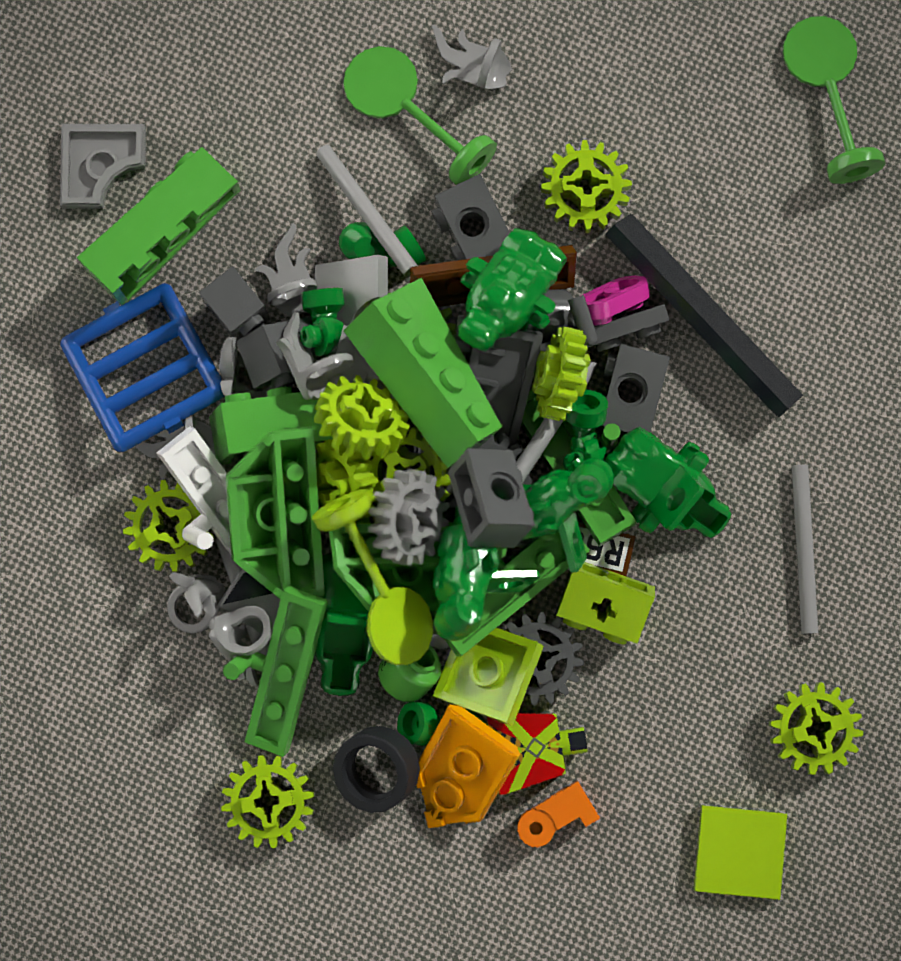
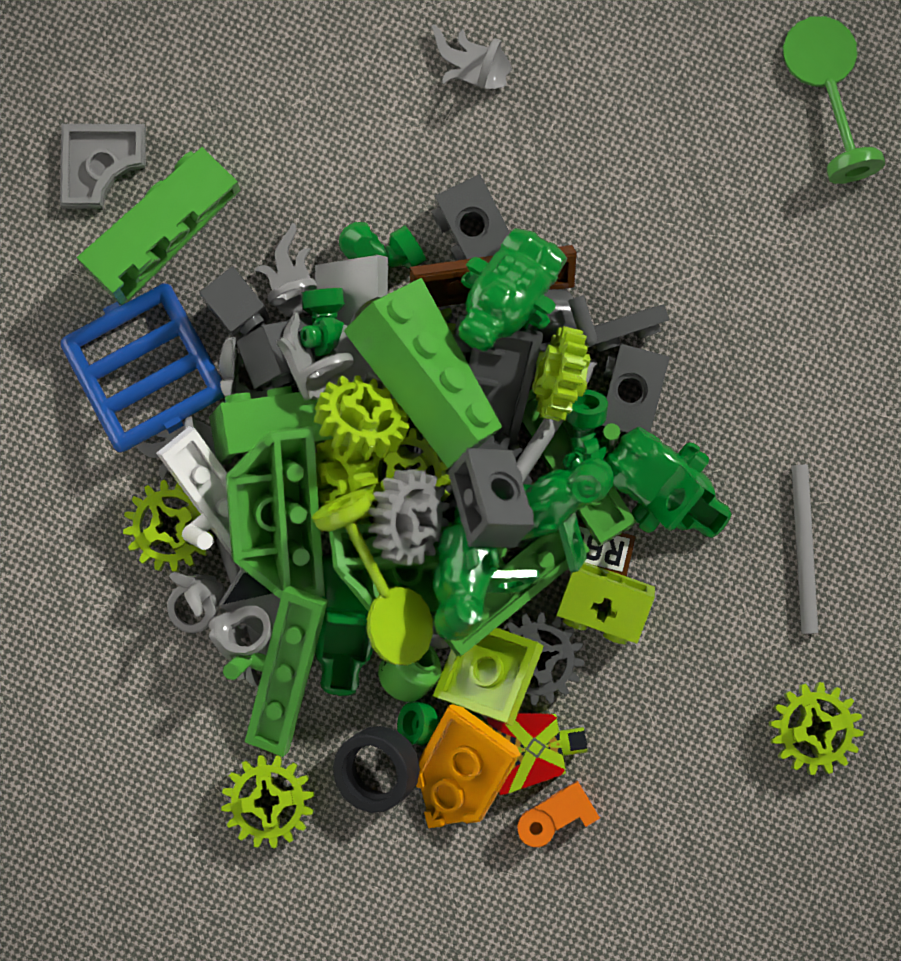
light grey bar [316,145,418,278] -> none
bright green piece [343,46,497,185] -> none
lime gear [540,140,632,233] -> none
dark pink plate [581,276,650,326] -> none
black tile [606,213,803,417] -> none
lime tile [693,805,788,900] -> none

